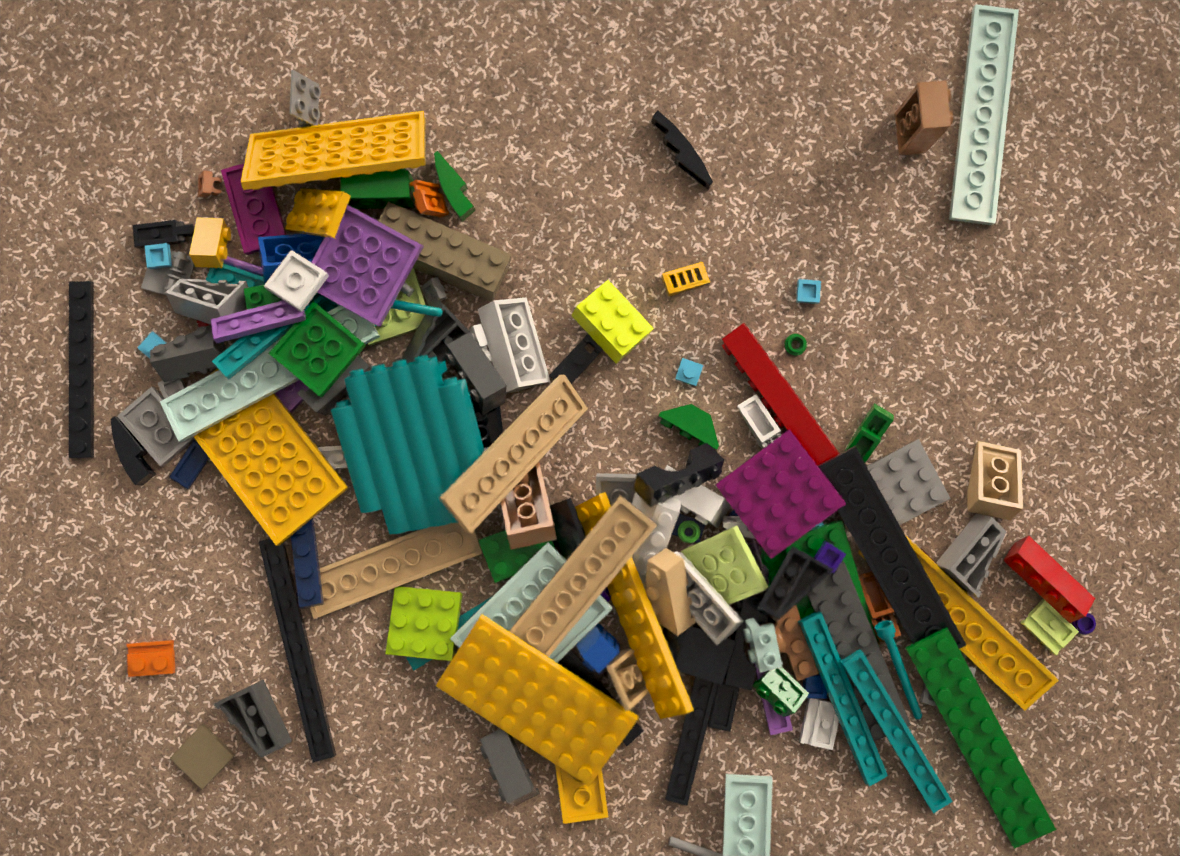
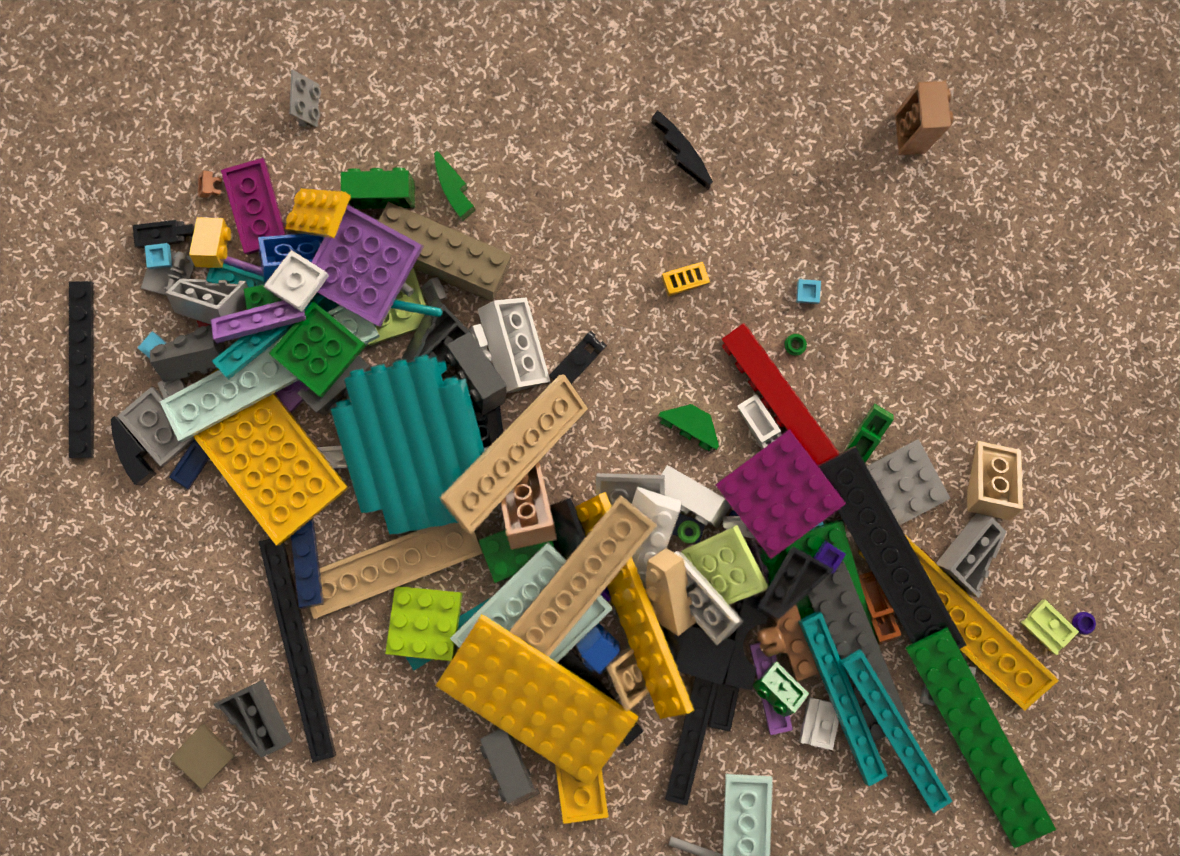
orange plate [126,640,175,677] -> none
yellow plate [241,111,425,190] -> none
orange plate [409,179,449,217] -> none
neon yellow brick [571,280,654,364] -> none
black arch [633,443,725,507] -> none
medium azure plate [675,358,703,387] -> none
light aqua bracket [743,618,782,673] -> none
blue plate [803,674,827,699] -> none
teal piece [875,620,923,720] -> none
light aqua plate [949,4,1019,225] -> none
brick [1003,535,1096,623] -> none

